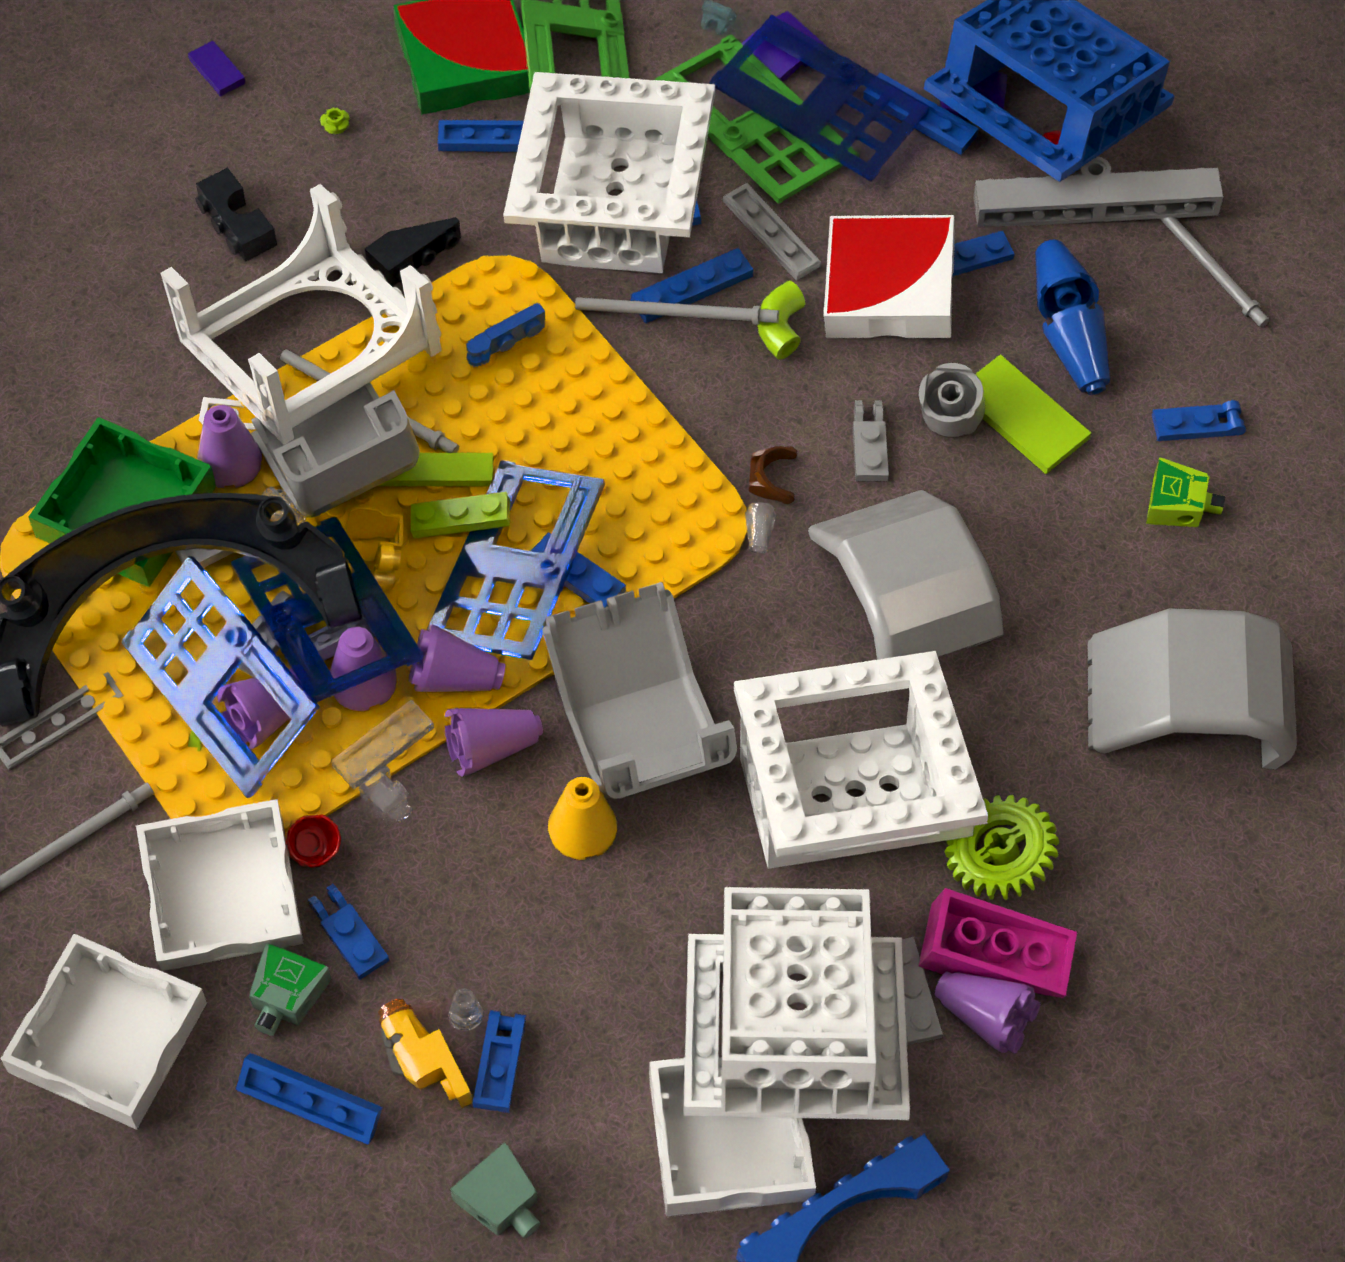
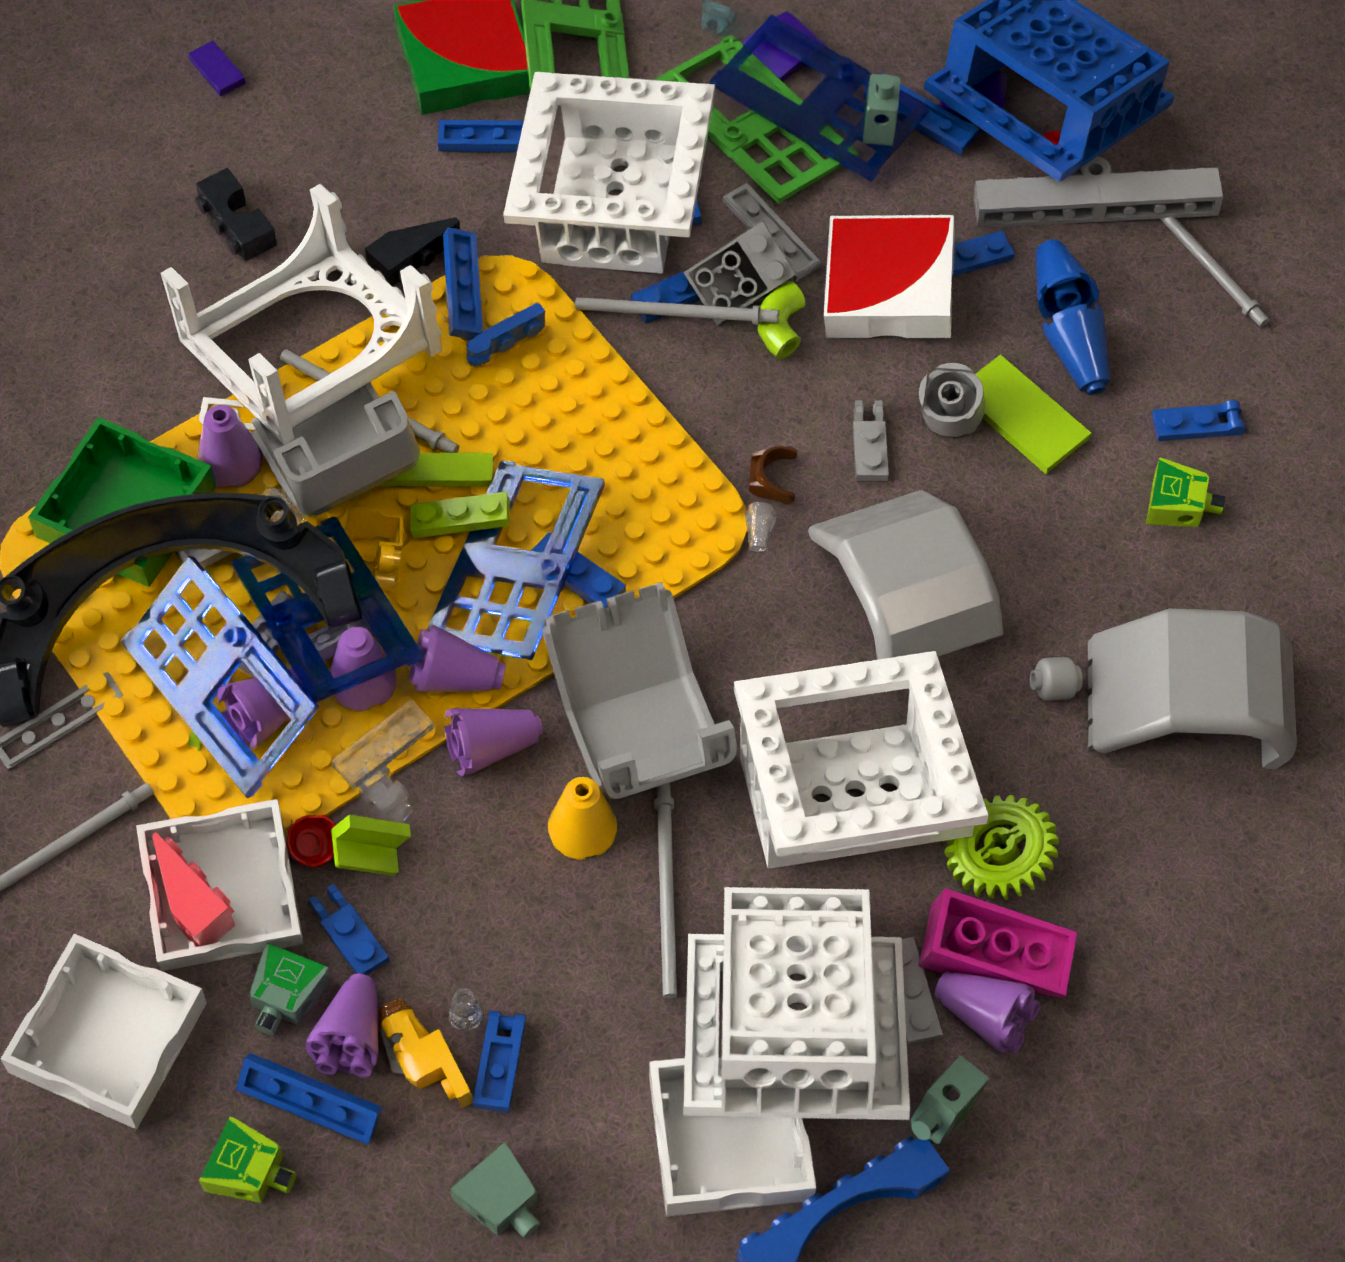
lime plate [320,108,350,134] -> none
none -> coral slope [152,832,236,947]
none -> torso [199,1116,296,1203]
none -> medium lavender cone [306,974,378,1077]
none -> lime panel [331,814,411,876]
none -> blue plate [443,227,483,340]
none -> light grey bar [654,783,677,999]
none -> light grey slope [683,220,796,325]
none -> sand green torso [863,74,900,146]
none -> sand green torso [910,1055,990,1144]
none -> light grey head [1030,657,1083,701]

